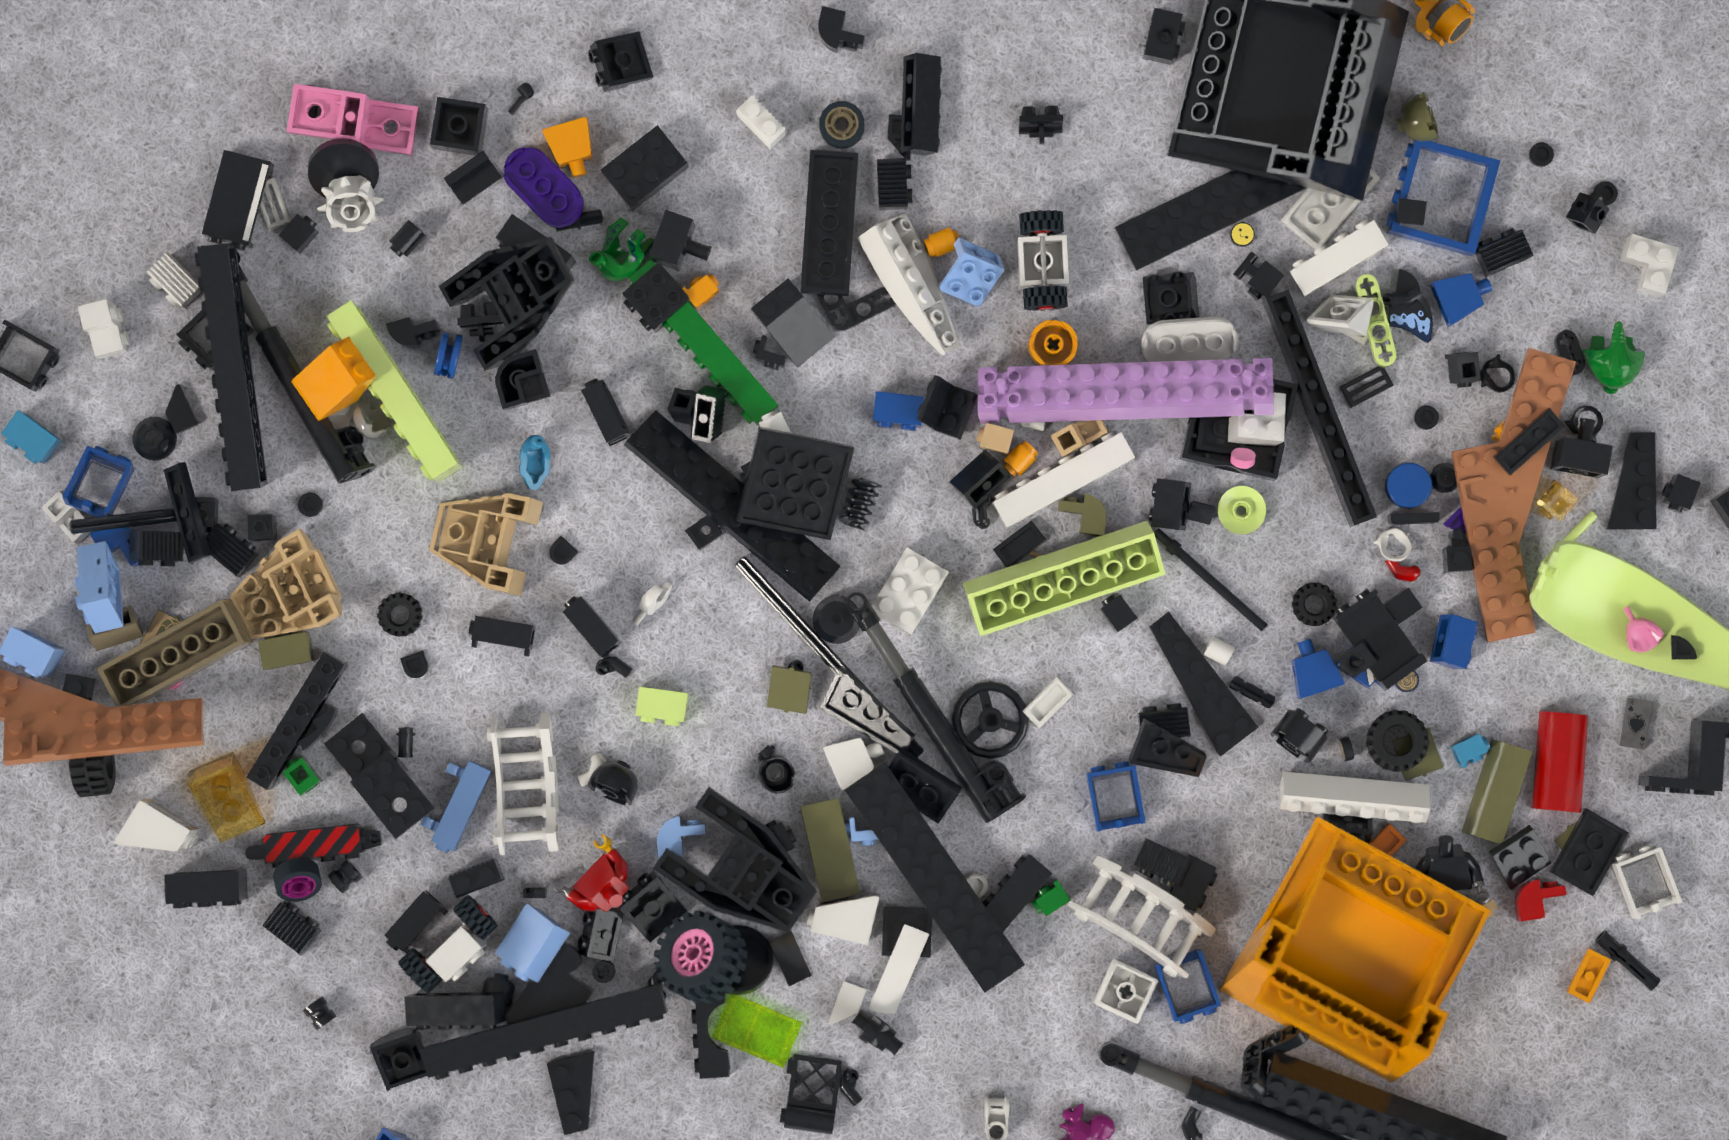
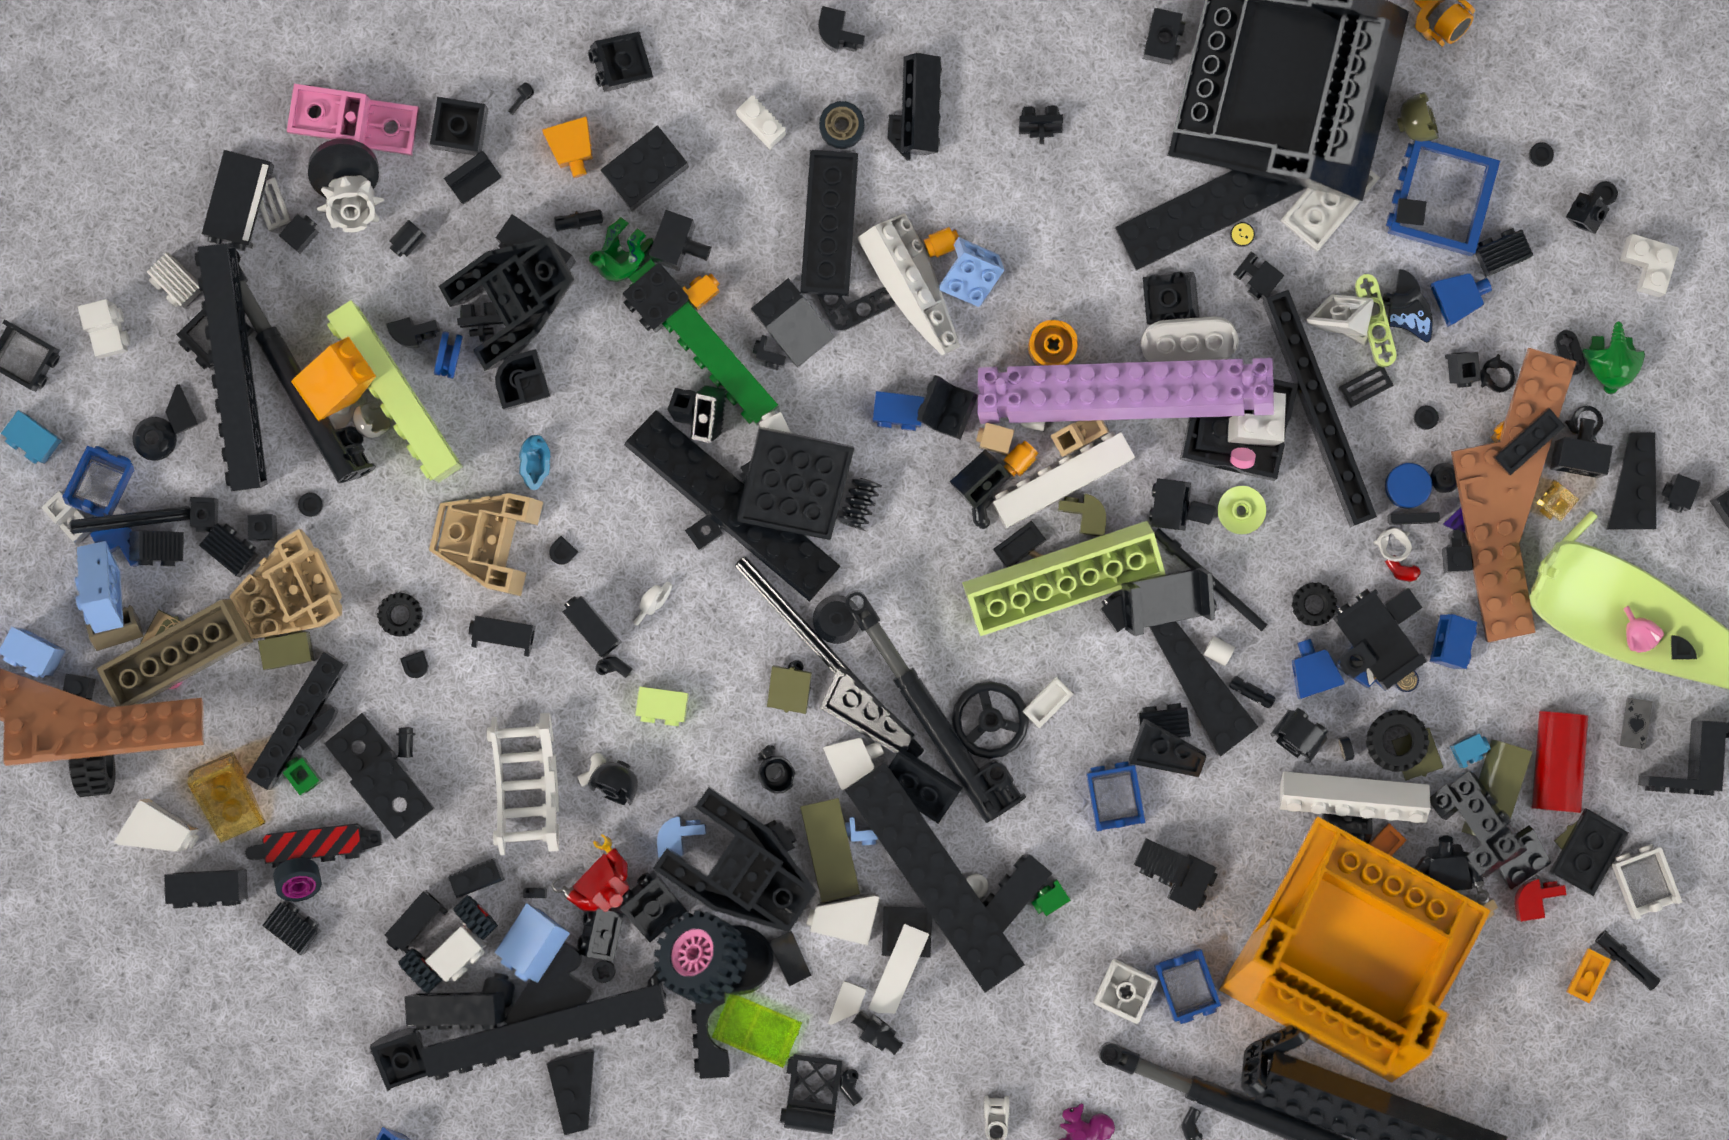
black tile [163,462,211,563] -> none
black wheel [302,996,336,1030] -> none
black wheel [328,859,362,893] -> none
medium blue brick [420,761,493,853] -> none
dark purple tile [503,147,584,228] -> none
black window [581,378,631,447] -> none
white brick [872,547,949,636] -> none
black brick [877,158,913,211] -> none
brick [1017,210,1069,311] -> none
white fence [1068,856,1216,979] -> none
white wedge [1290,219,1392,296] -> none
none -> panel [1121,567,1217,636]
none -> black bracket [1430,771,1527,878]

